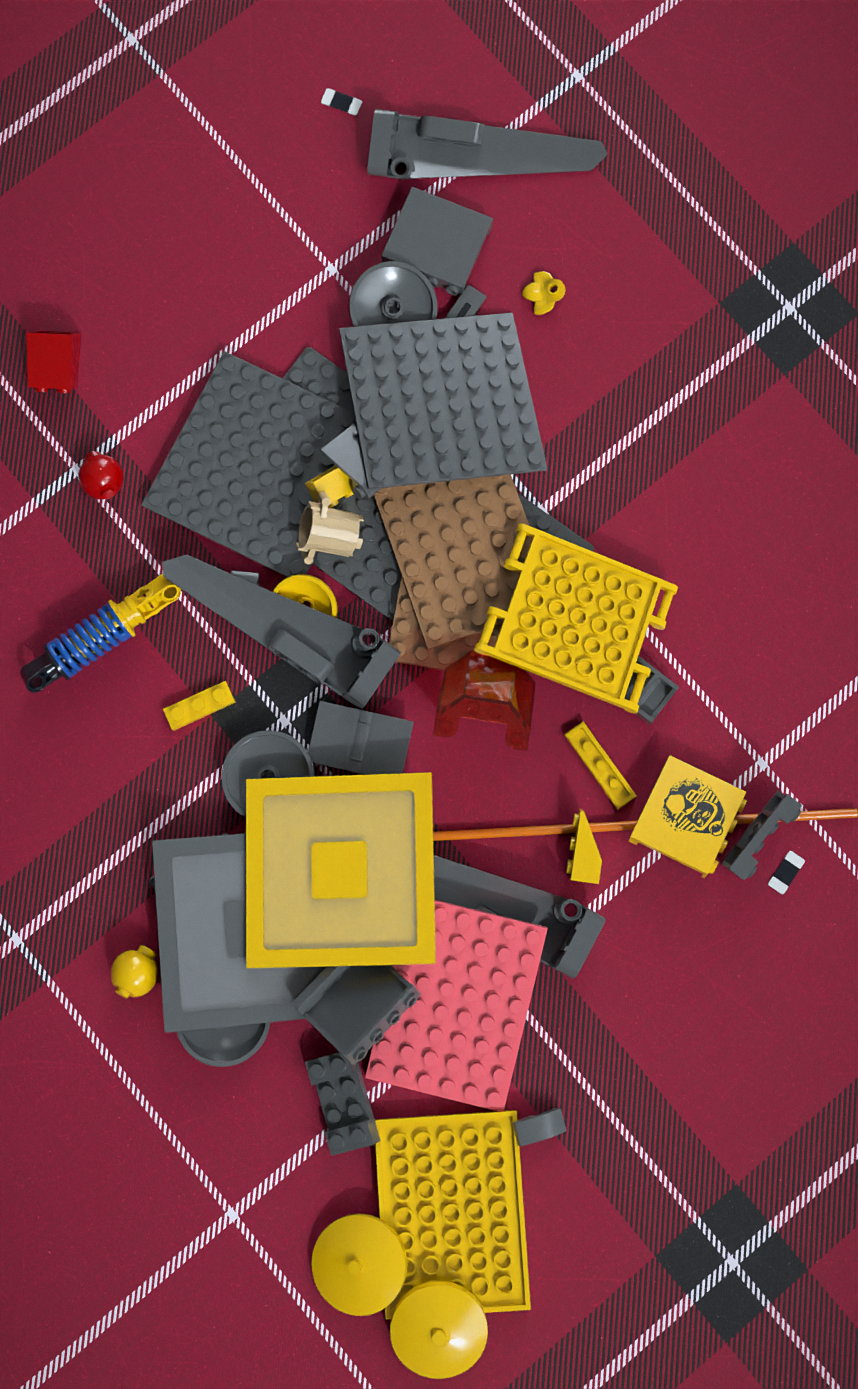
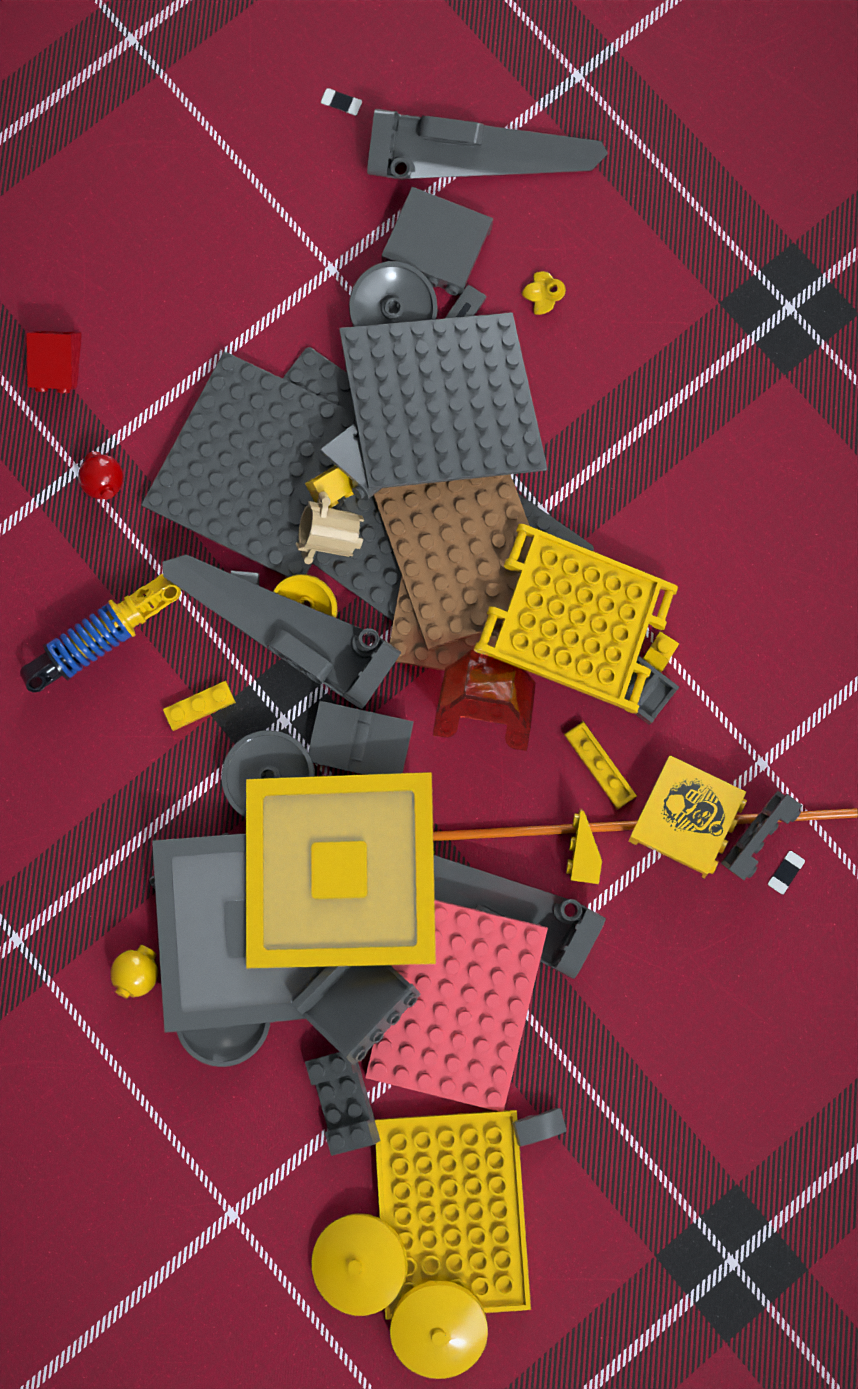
none -> yellow slope [643,632,679,672]

